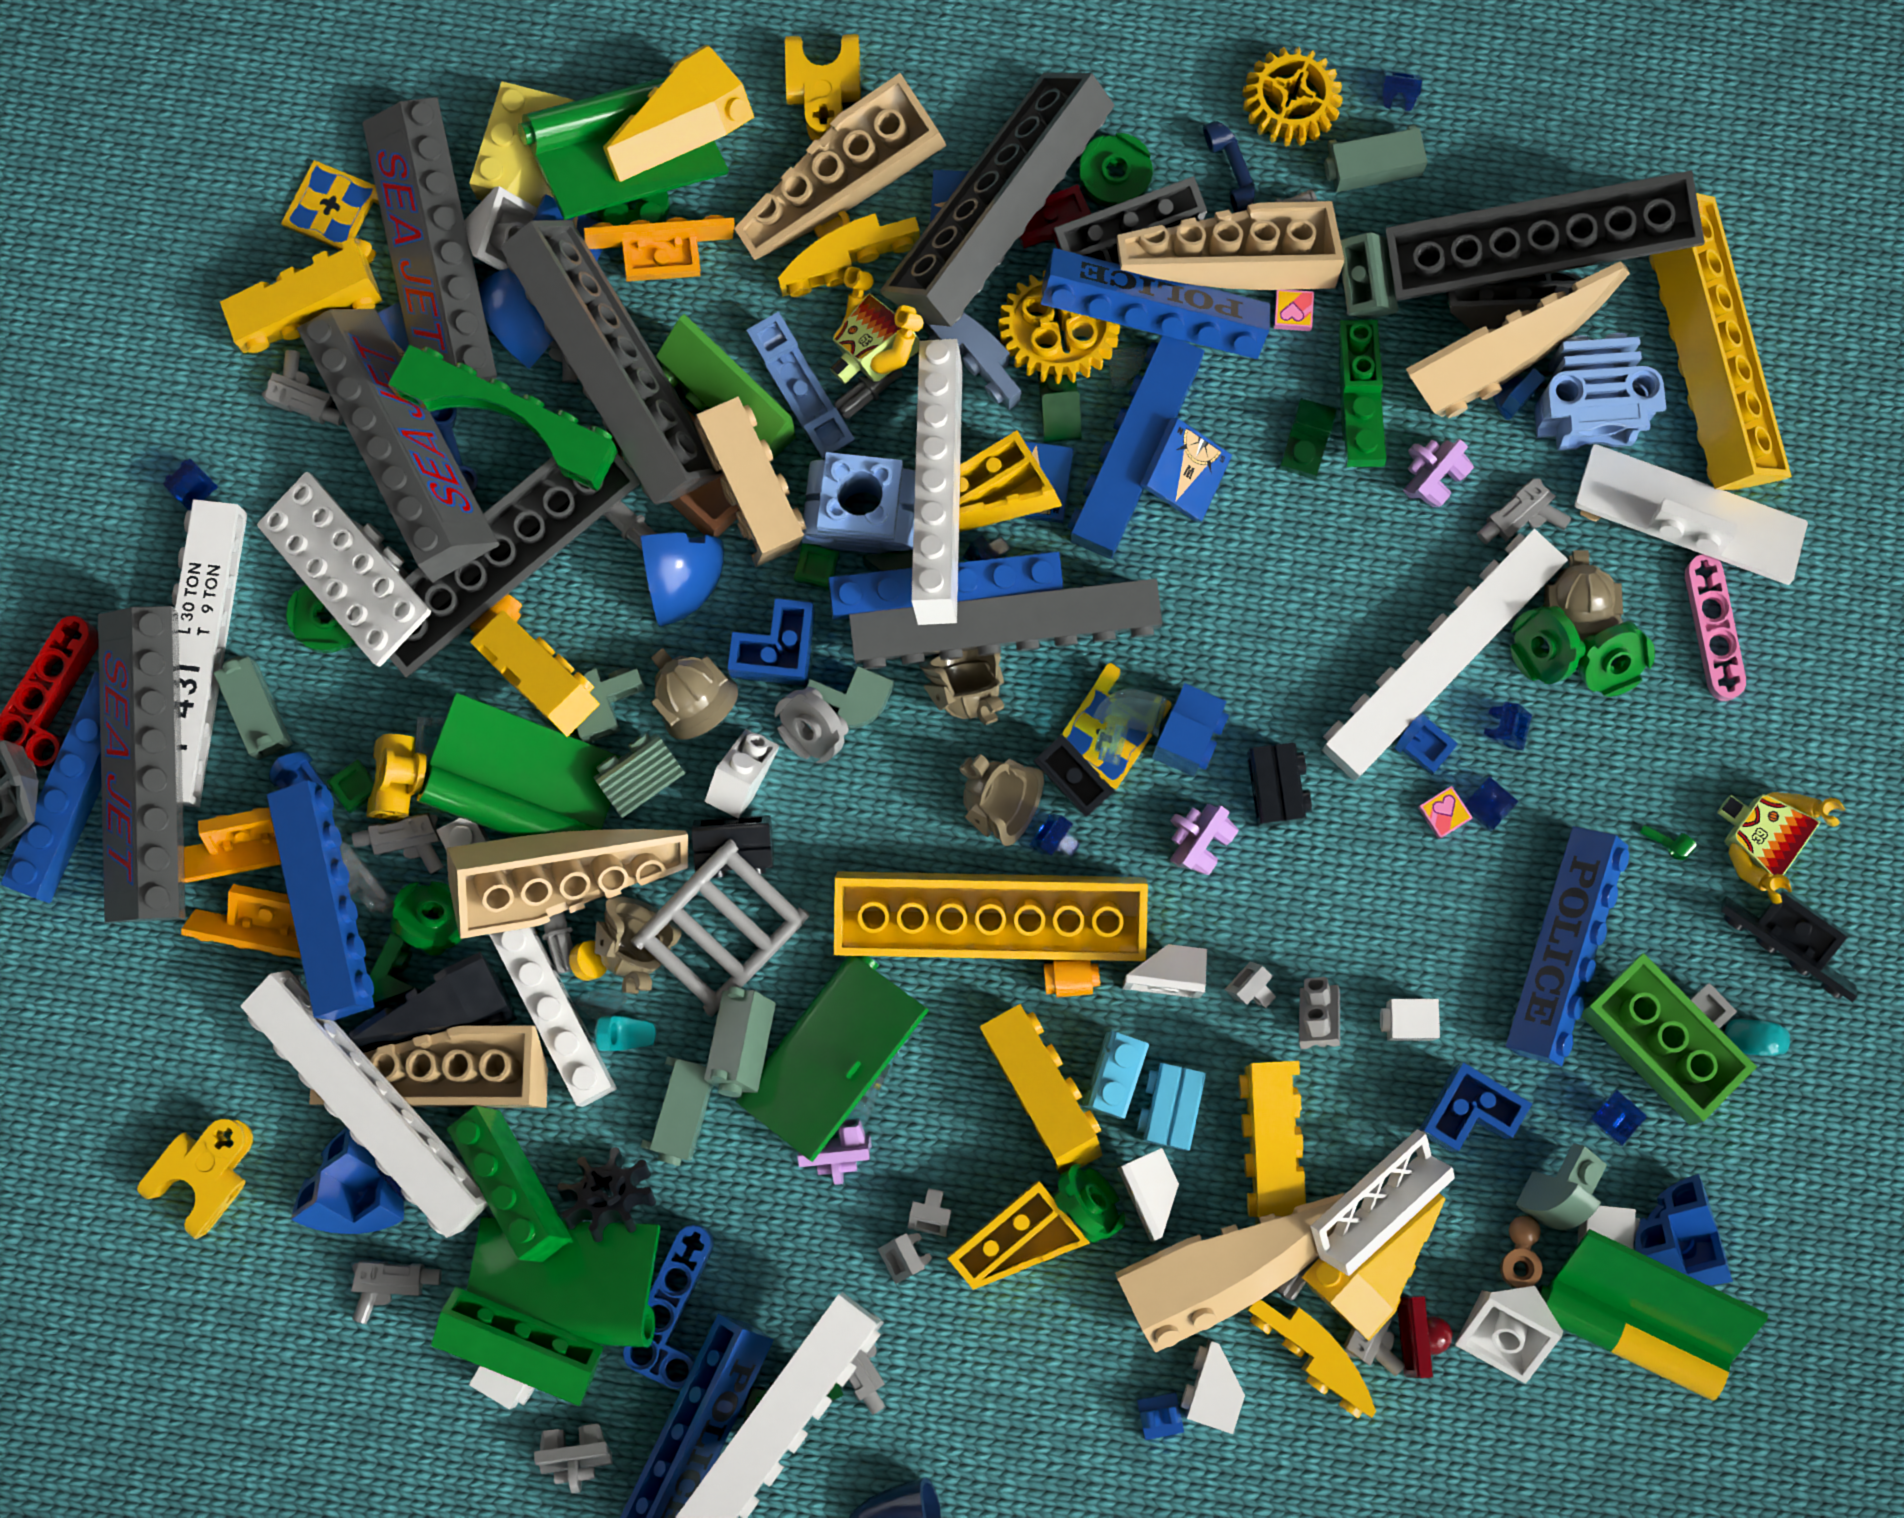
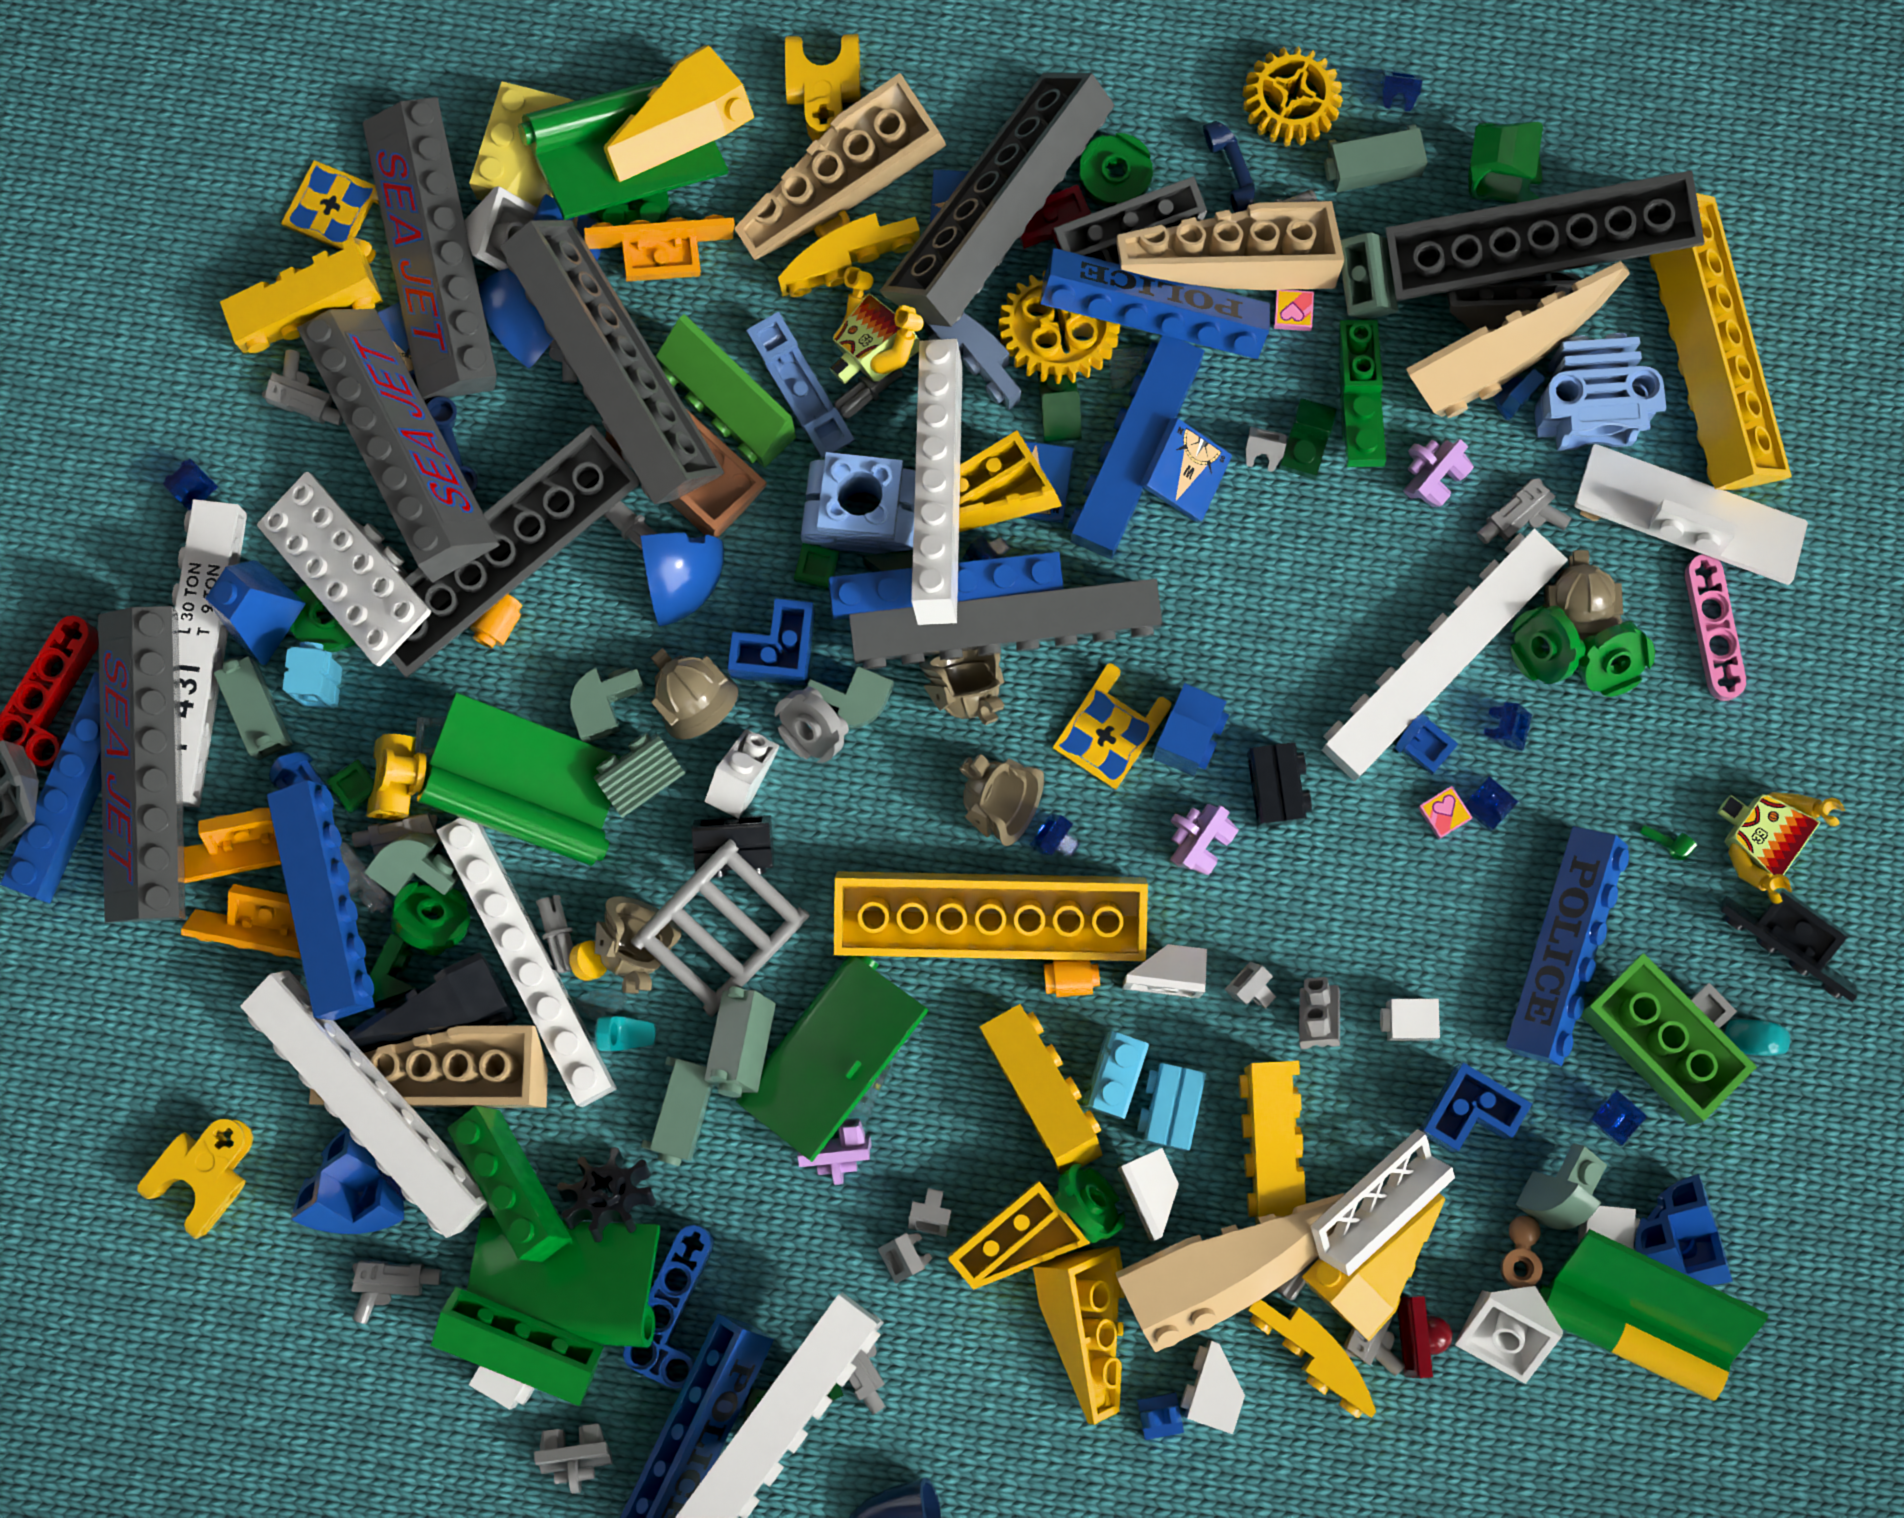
green arch [388,345,618,491] -> none
tan wedge [447,829,688,939] -> none
yellow wedge [470,610,600,737] -> none
tan wedge [694,396,806,567] -> none
black brick [1033,734,1114,817] -> none
clear light blue brick [1093,689,1168,766] -> none
none -> blue slope [205,560,306,665]
none -> medium azure brick [282,642,342,709]
none -> sand green brick [364,832,460,896]
none -> yellow wedge [1033,1246,1125,1425]
none -> light grey tile [1246,426,1287,472]
none -> green piece [1468,121,1543,203]

